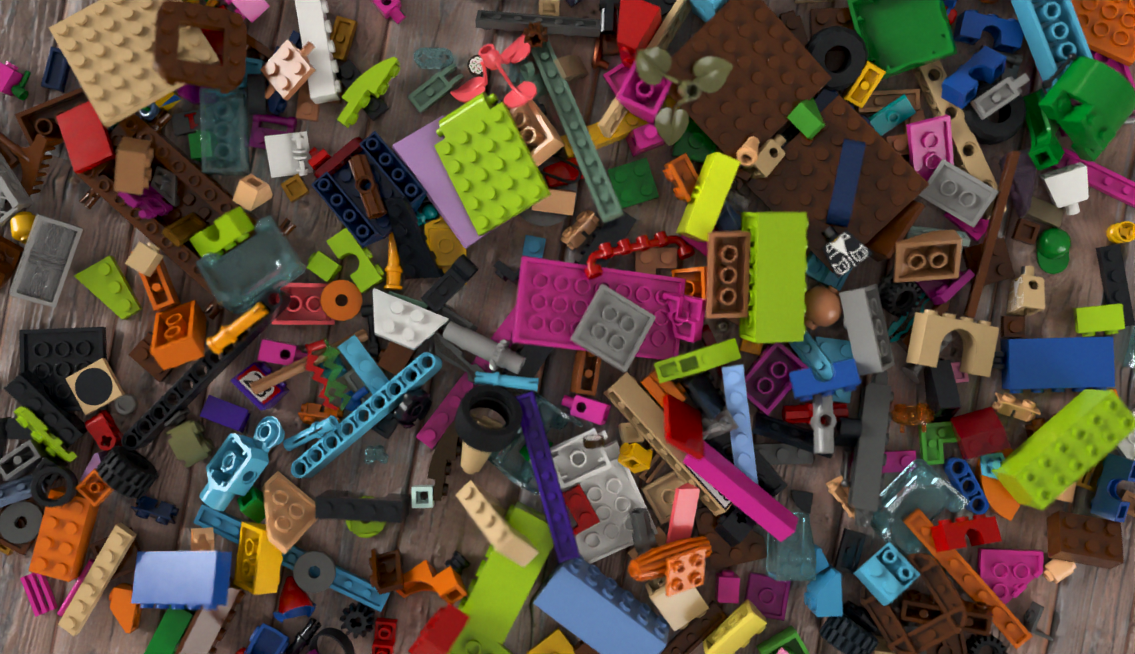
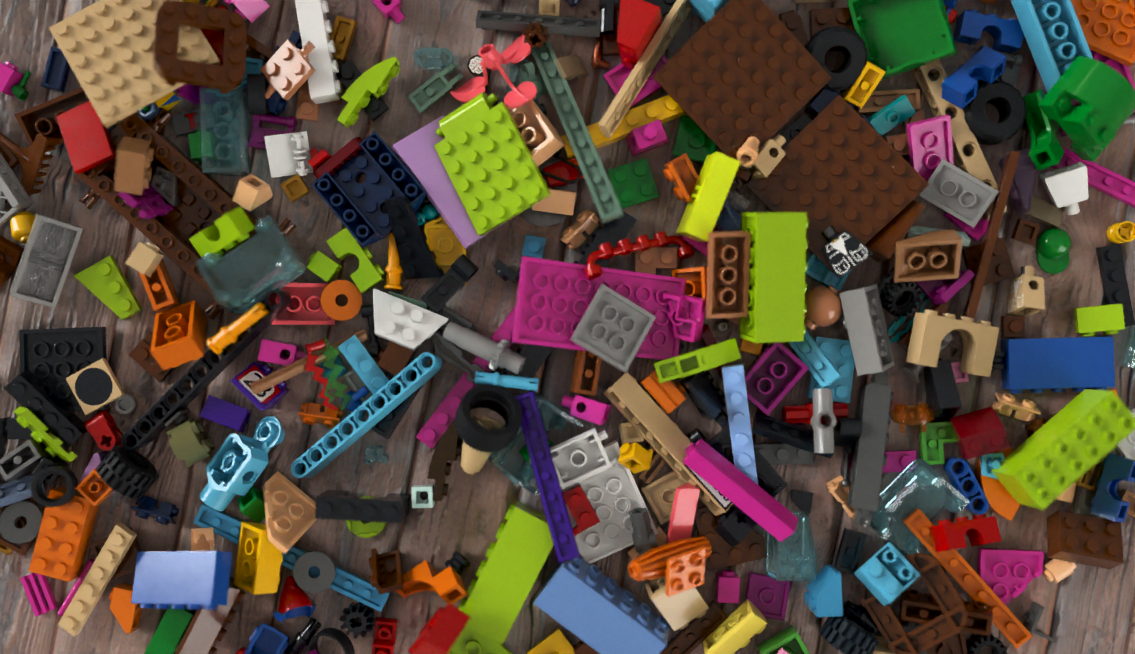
pearl gold tile [162,212,209,247] -> none
medium azure pin [283,415,339,451] -> none
reddish brown piece [348,154,387,220] -> none
black plate [393,389,432,428] -> none
tan arch [456,480,539,567] -> none
dark brown tile [583,435,605,449] -> none
dark pink slope [616,61,672,124] -> none
olive plant [636,47,733,146] -> none
red tile [663,393,705,460] -> none
light grey hinge [702,409,738,440] -> none
bright green slope [787,98,825,140] -> none
blue arch [789,358,861,402] -> none
dark azure slope [811,544,829,573] -> none
dark blue beam [826,138,866,228] -> none
light grey hinge [970,73,1030,120] -> none
black hinge [1042,53,1077,89] -> none

